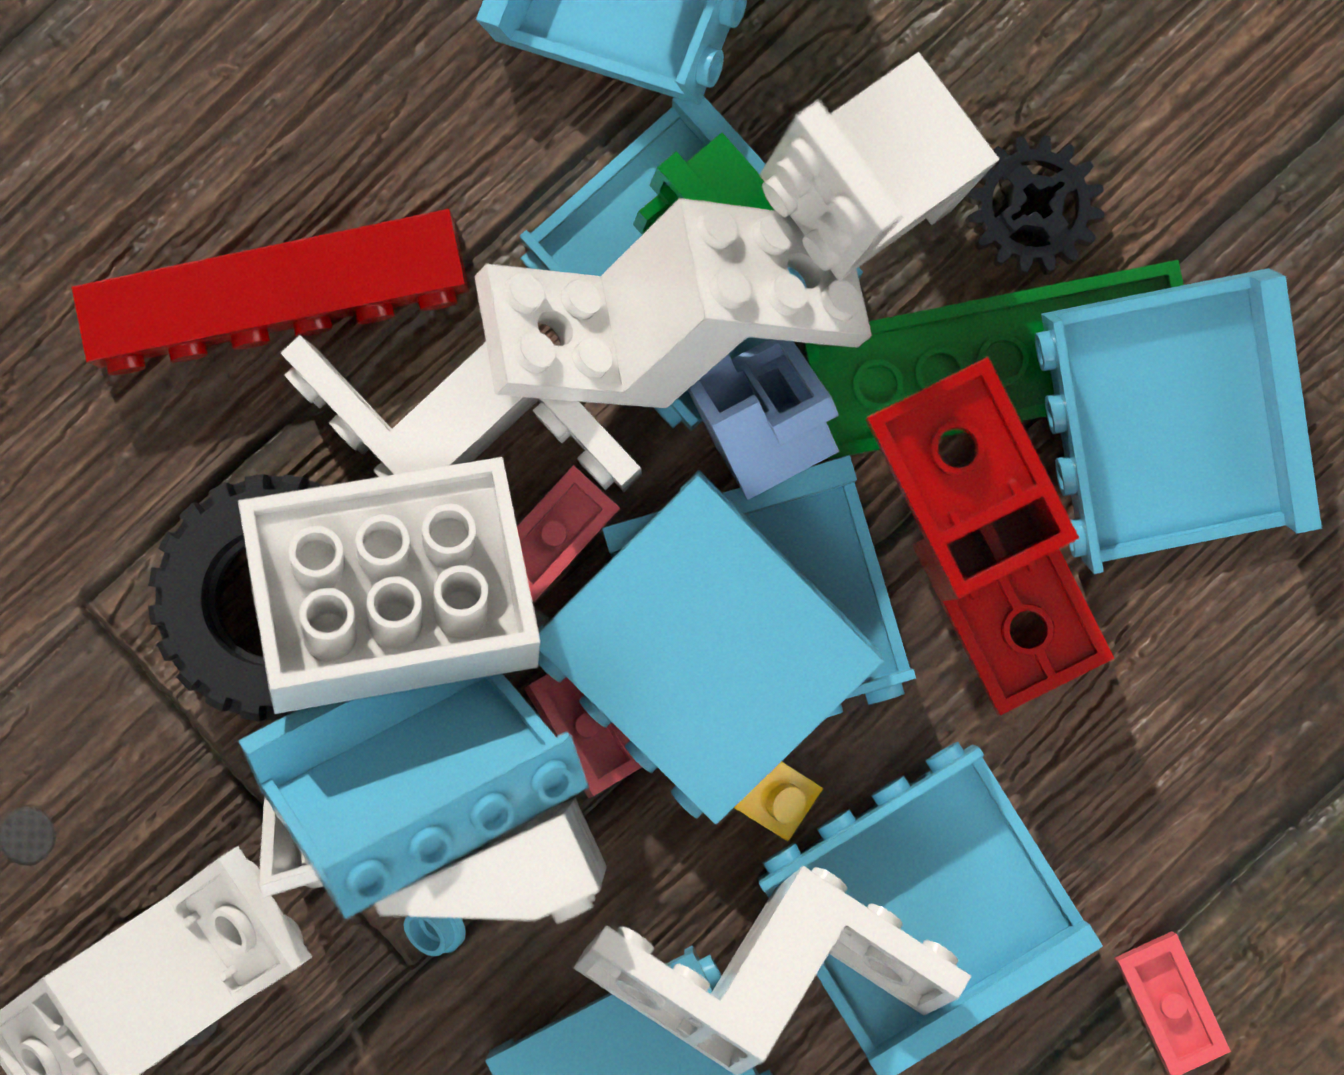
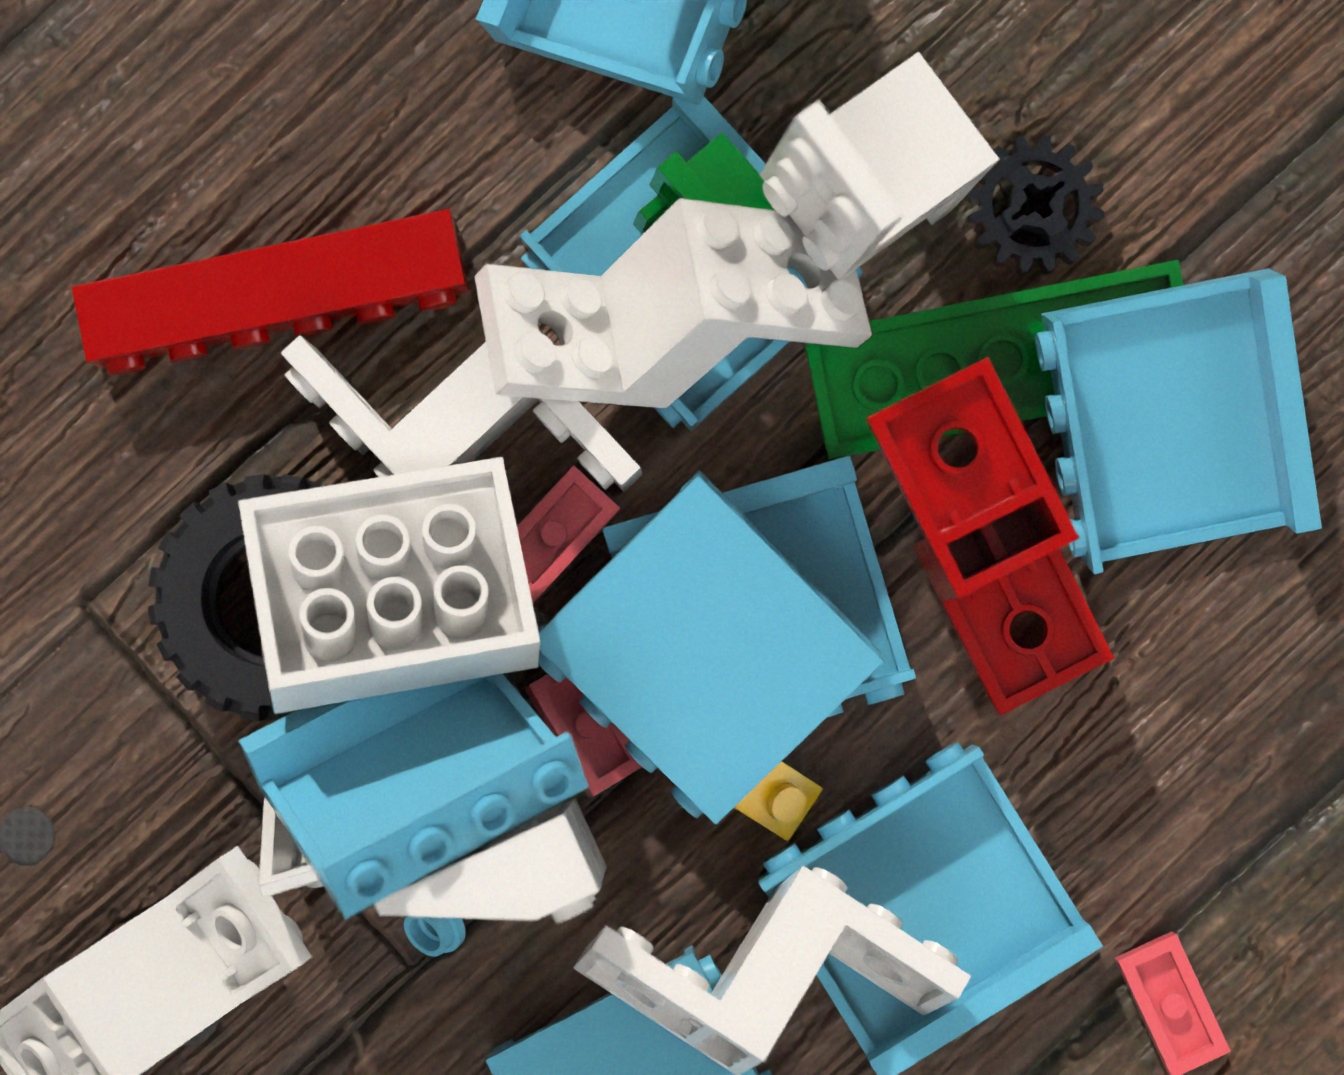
light blue plate [688,339,839,500] -> none

